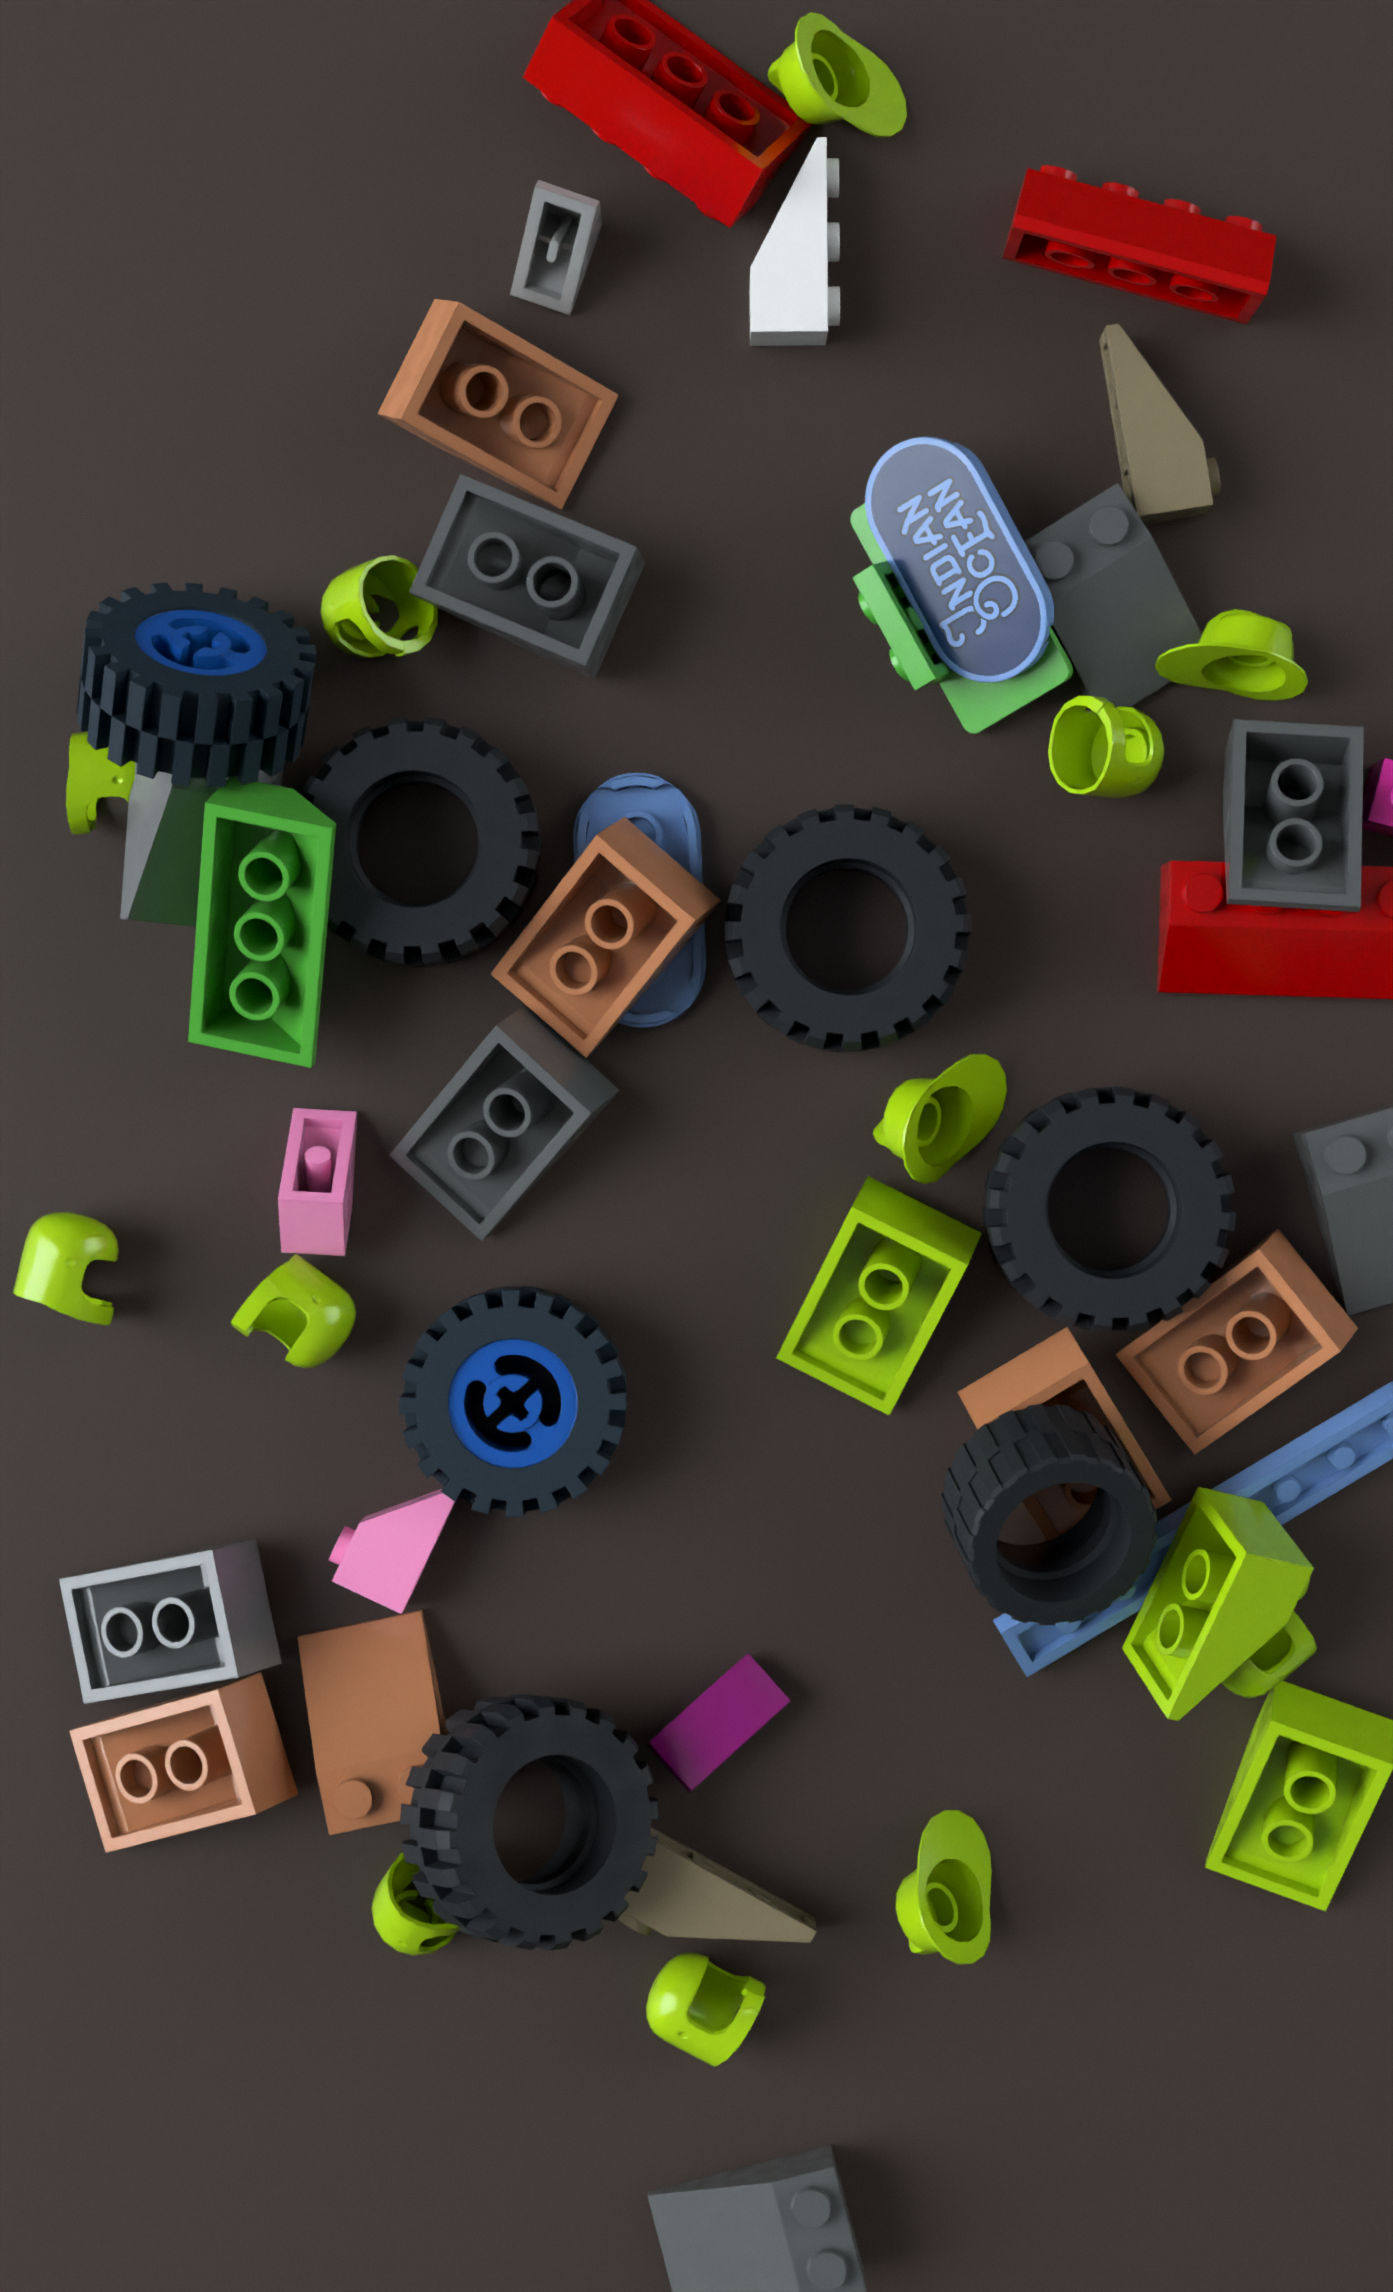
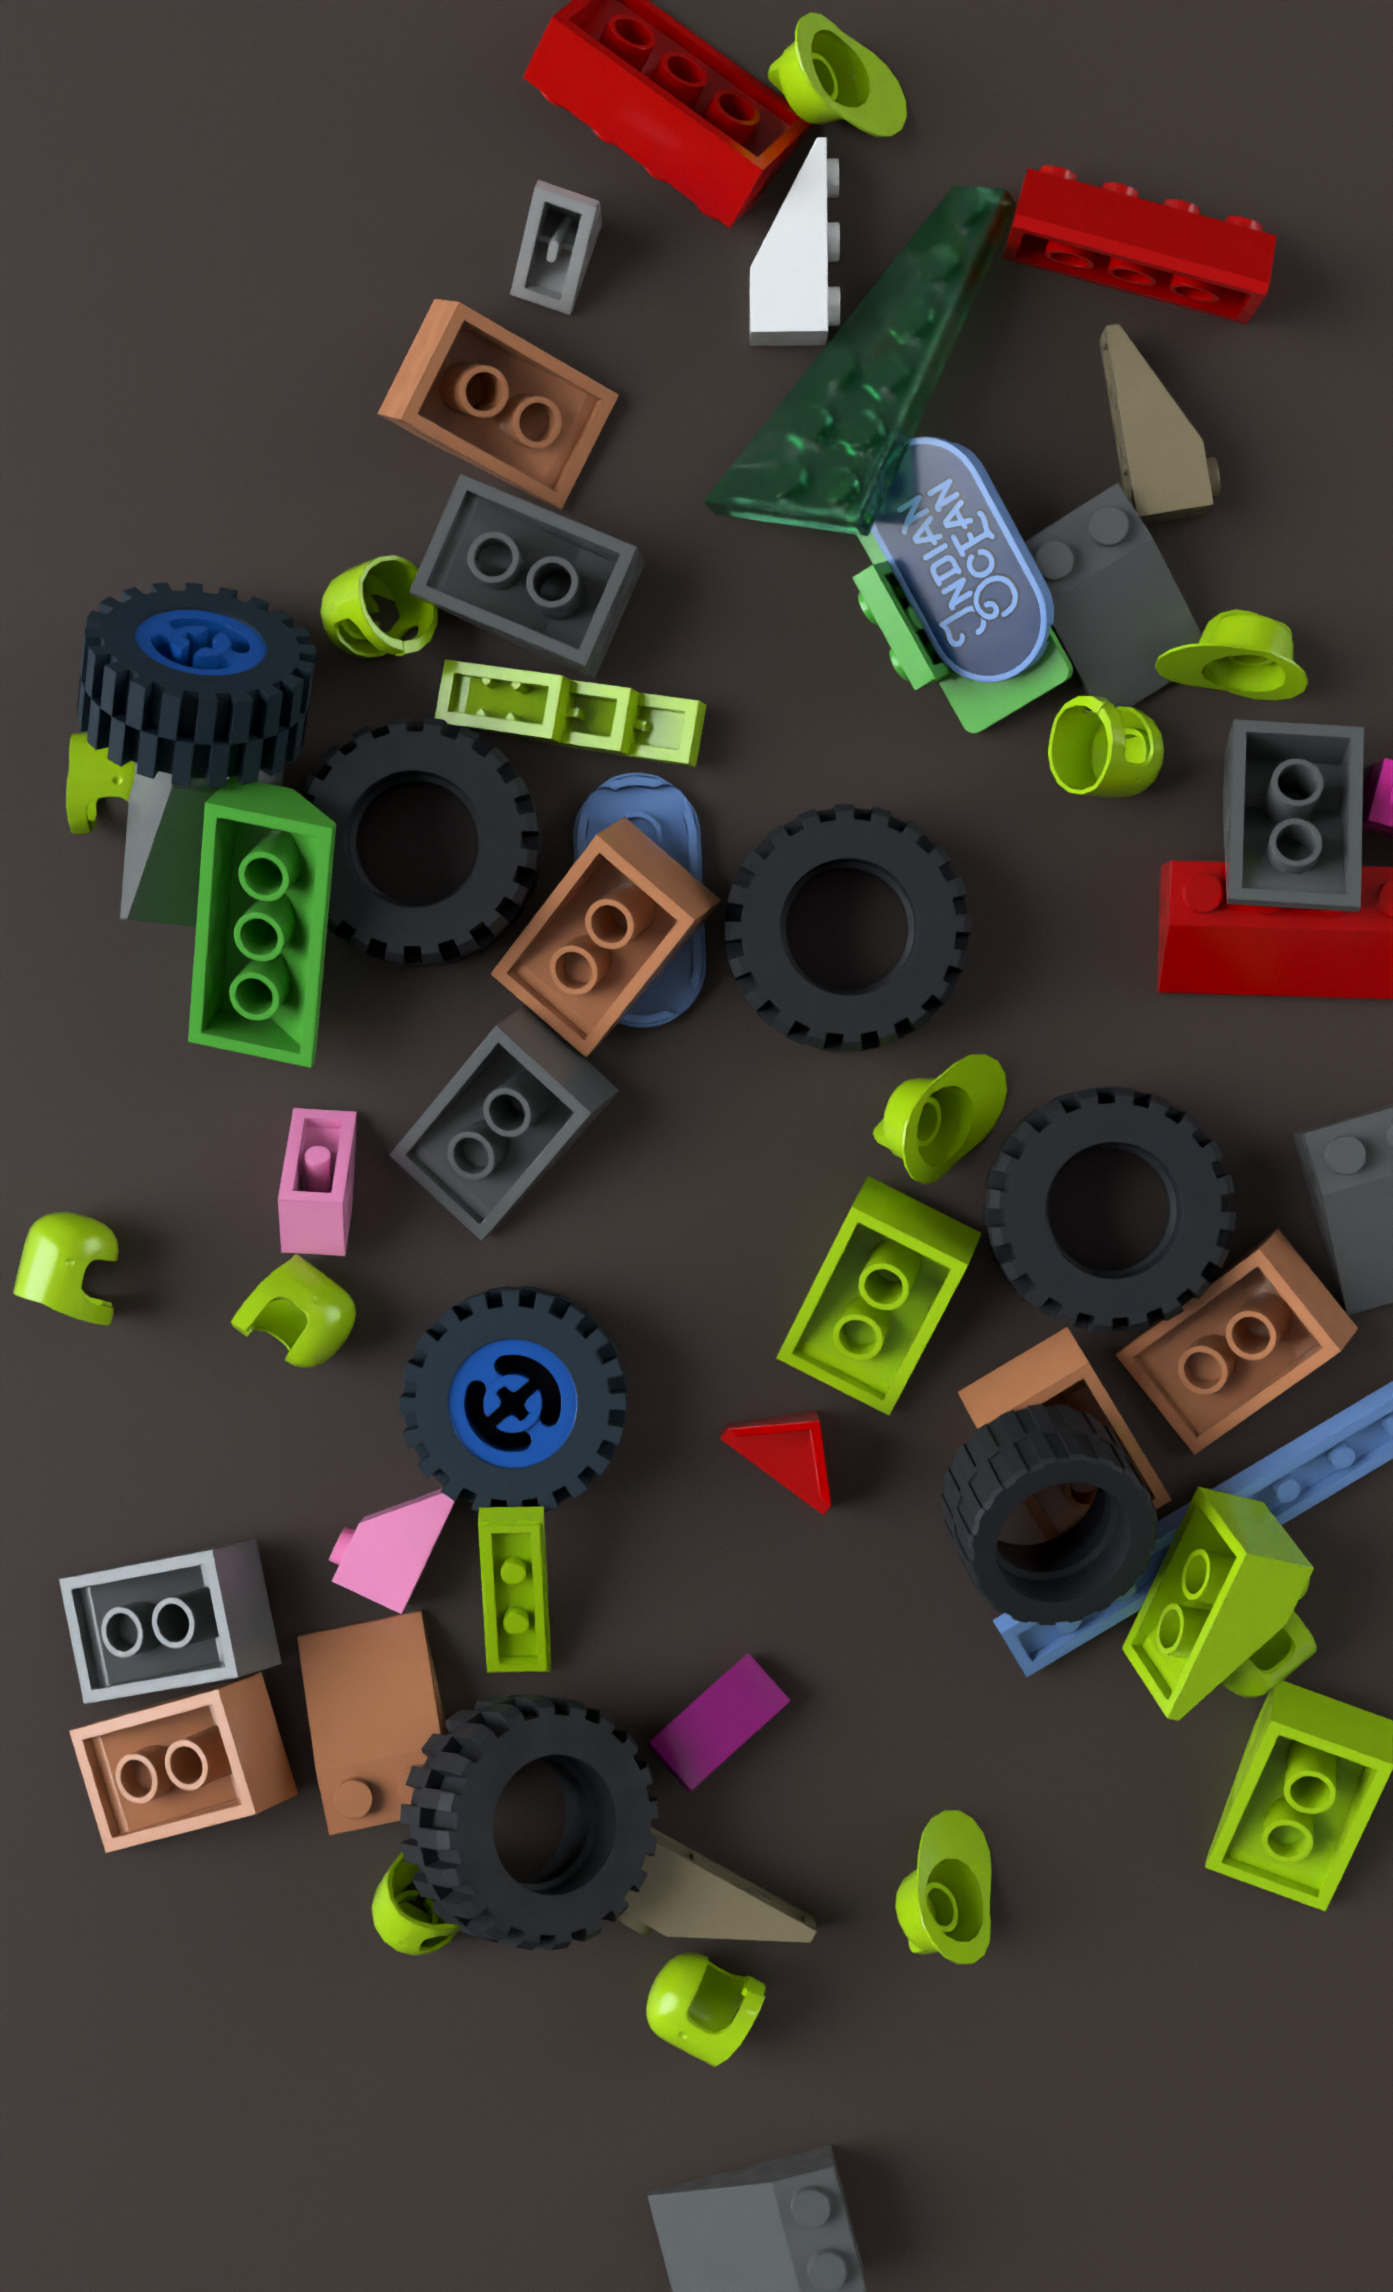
none -> lime slope [435,659,707,768]
none -> lime tile [478,1506,551,1673]
none -> clear green wing [703,185,1017,536]
none -> red slope [720,1410,831,1516]

